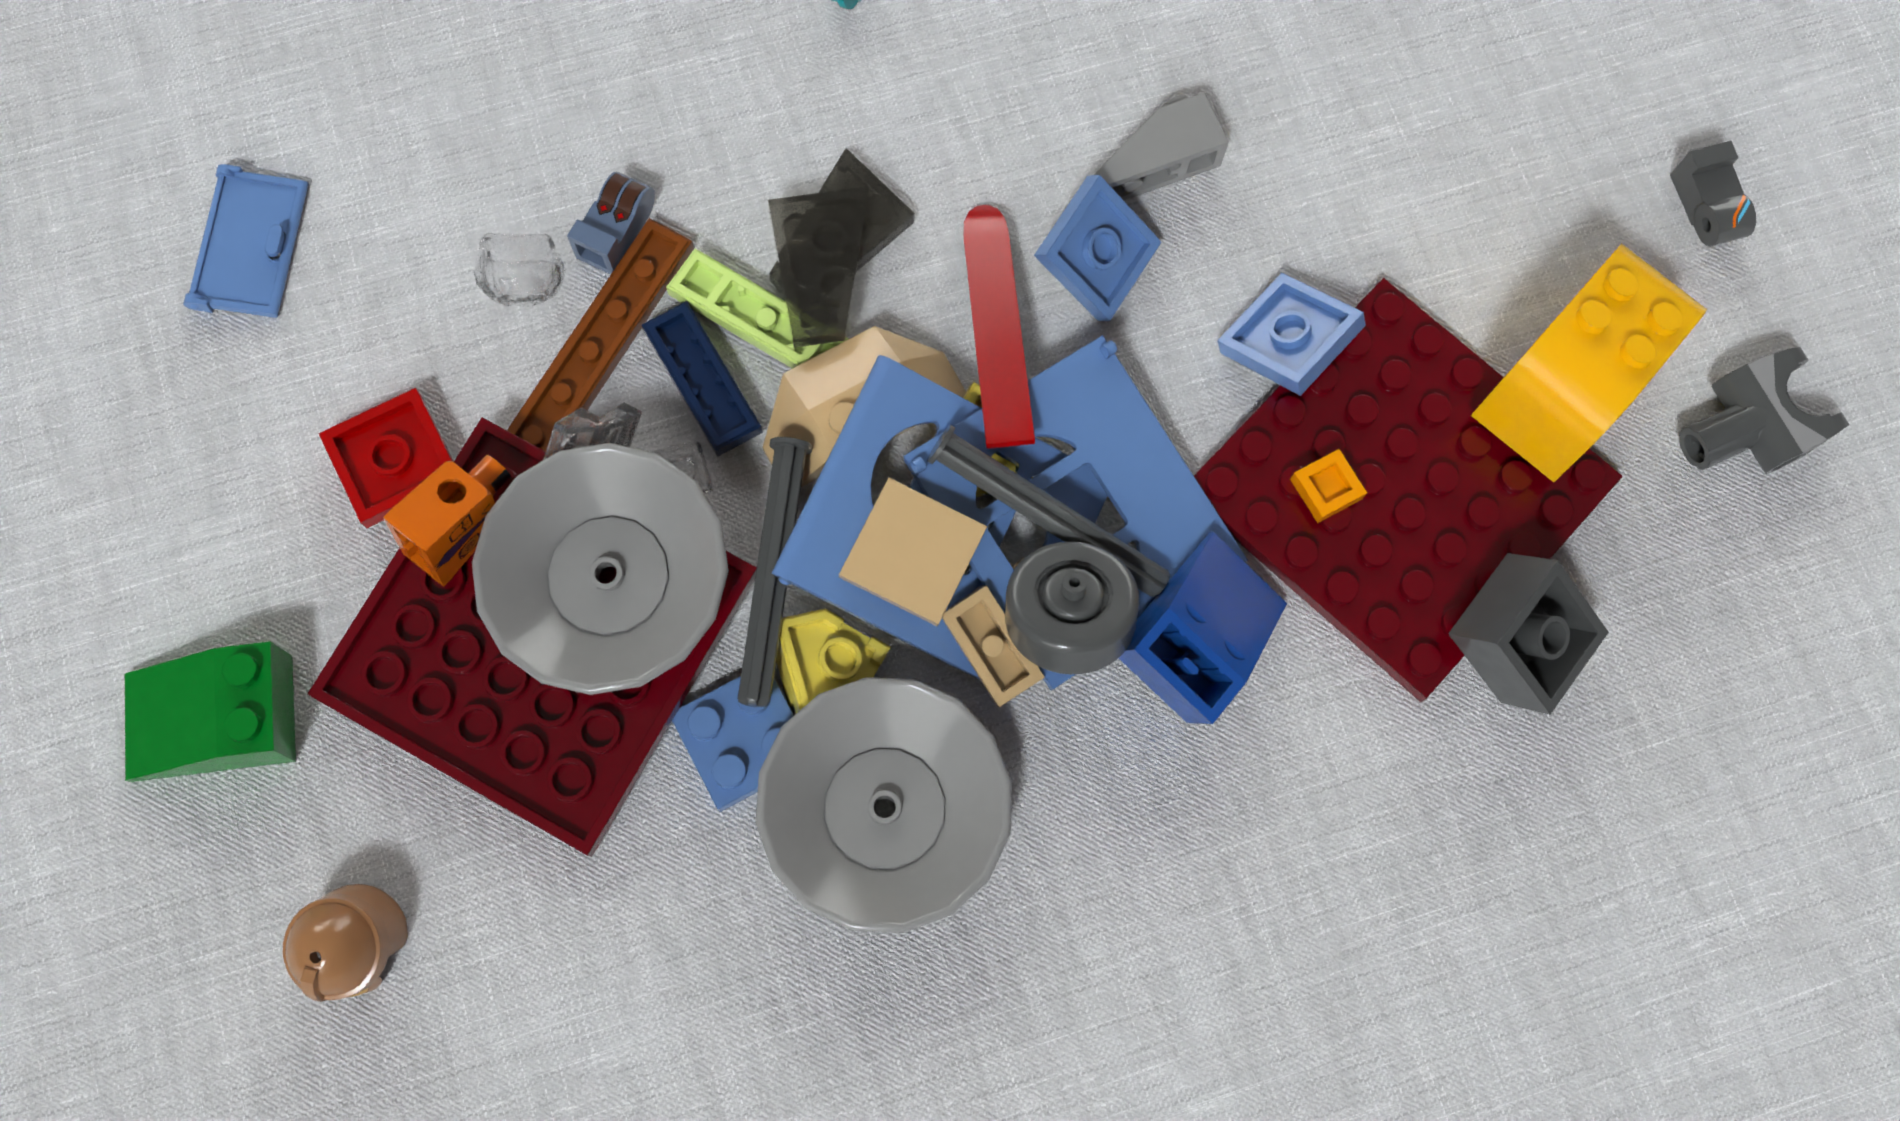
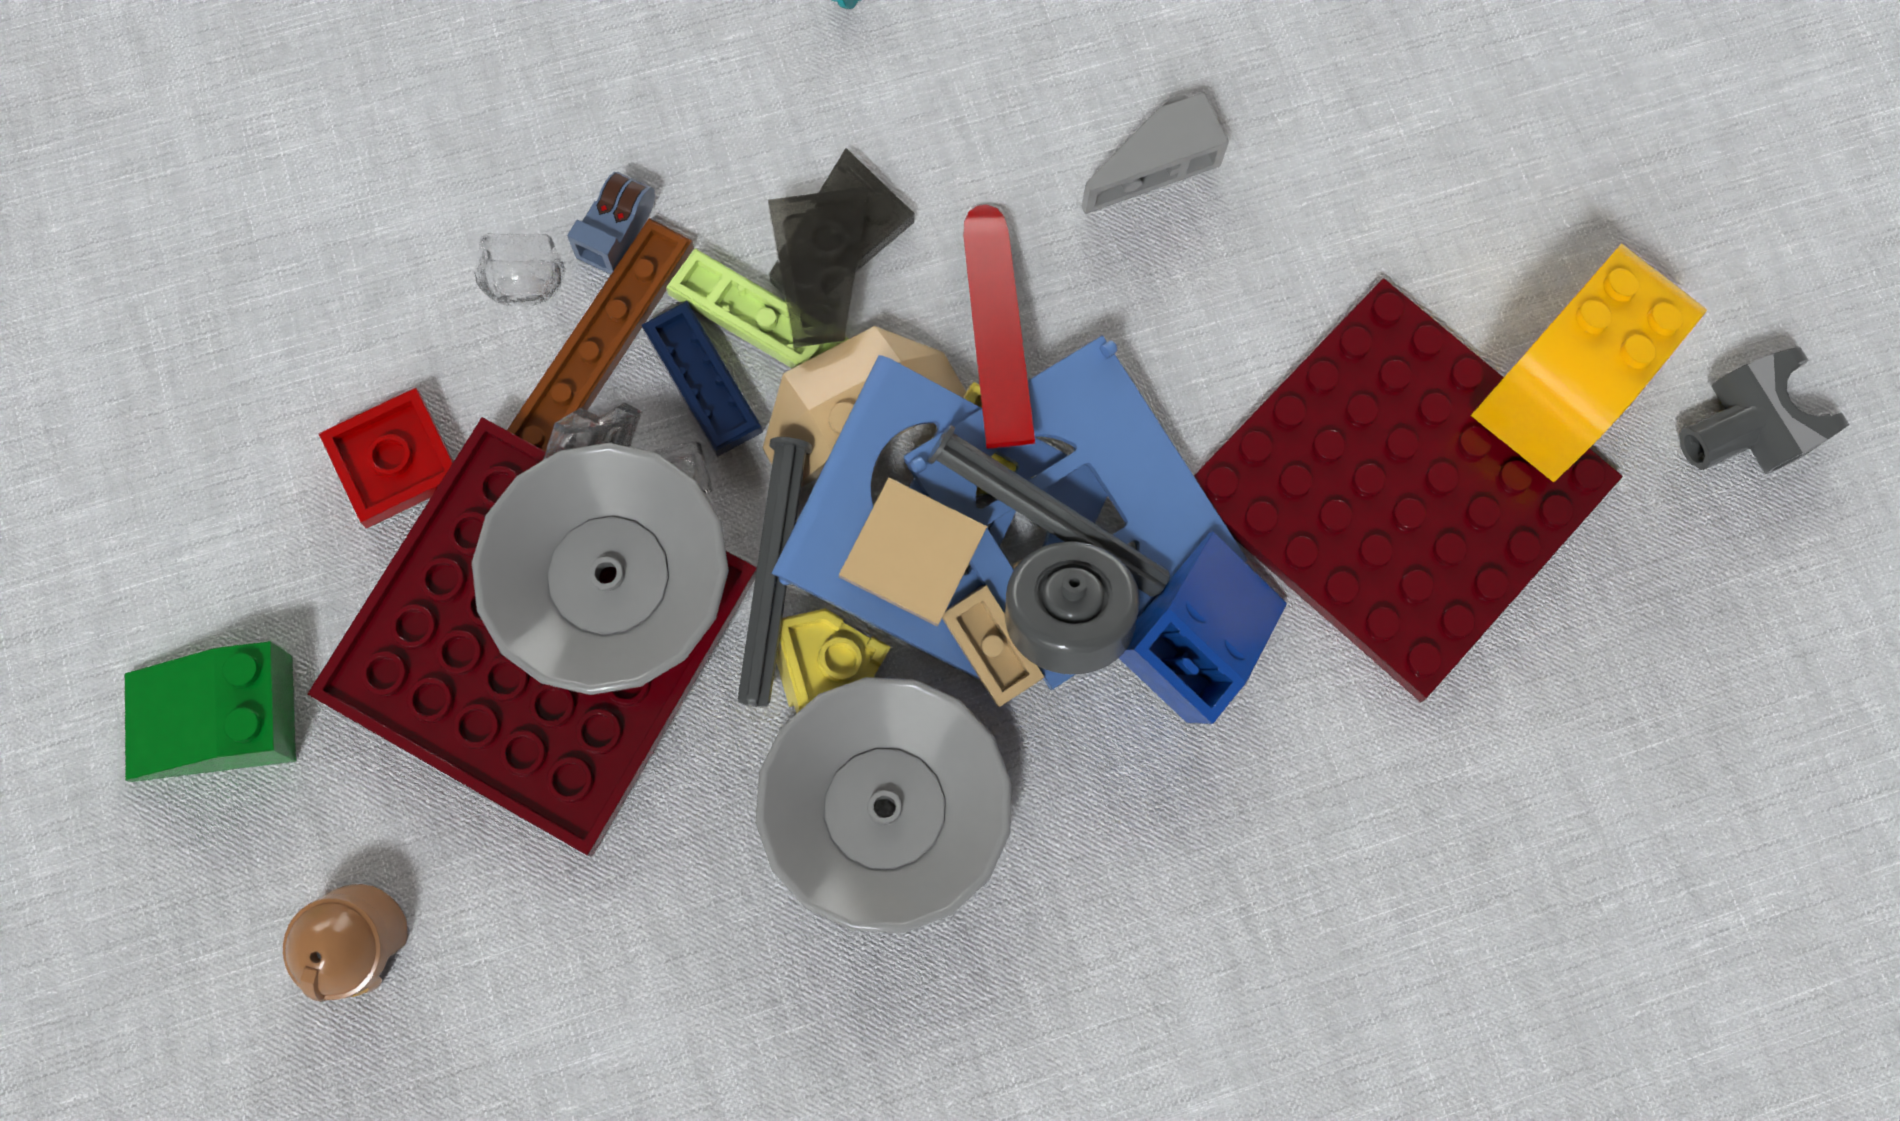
medium blue door [183,164,309,318] -> none
orange torso [383,455,511,587] -> none
medium blue plate [672,676,794,812] -> none
medium blue plate [1034,175,1162,321] -> none
medium blue plate [1217,273,1366,396] -> none
light orange tile [1290,449,1367,523] -> none
dark grey brick [1448,553,1609,715] -> none
dark grey leg [1670,140,1756,247] -> none

